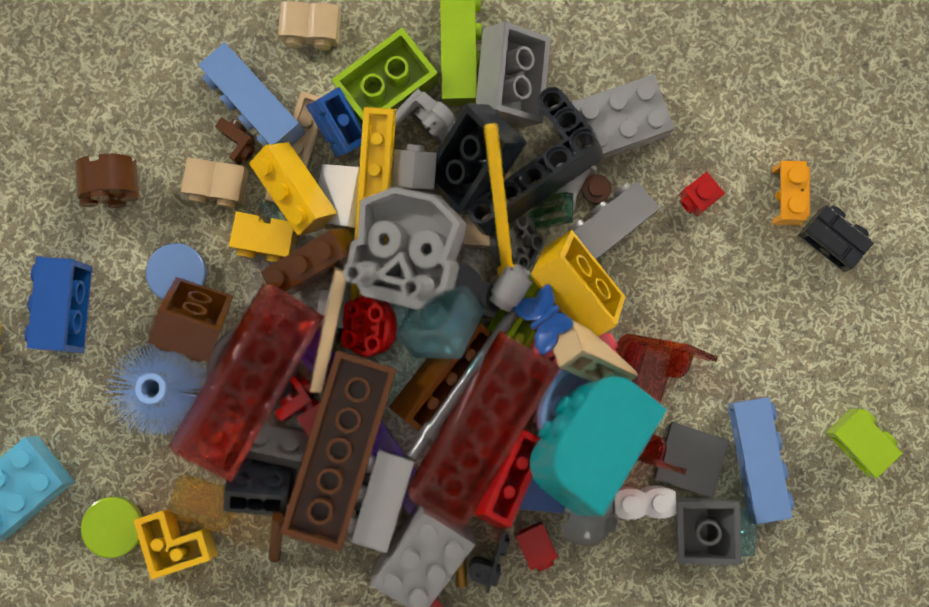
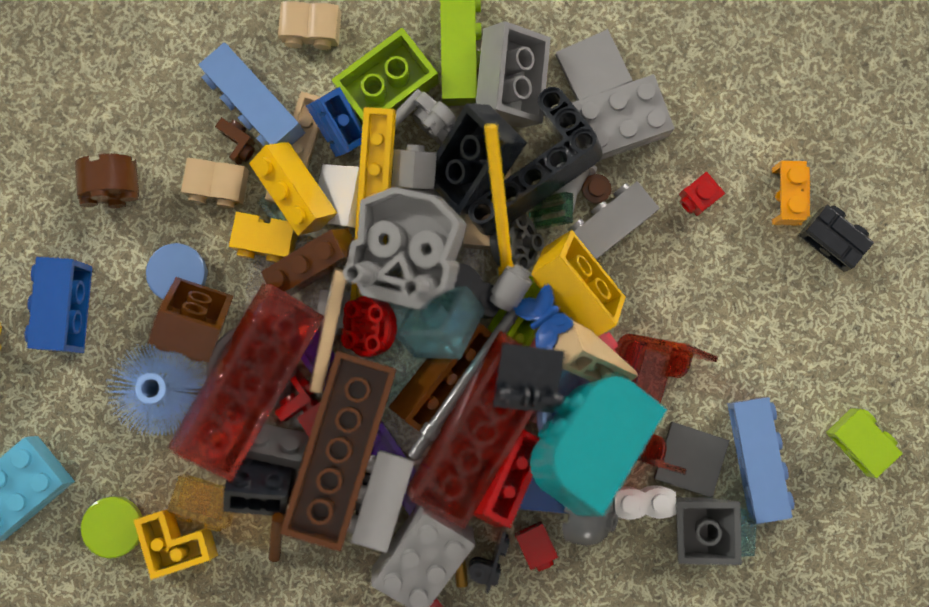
none -> black hinge [493,343,565,413]
none -> light grey tile [555,29,632,101]

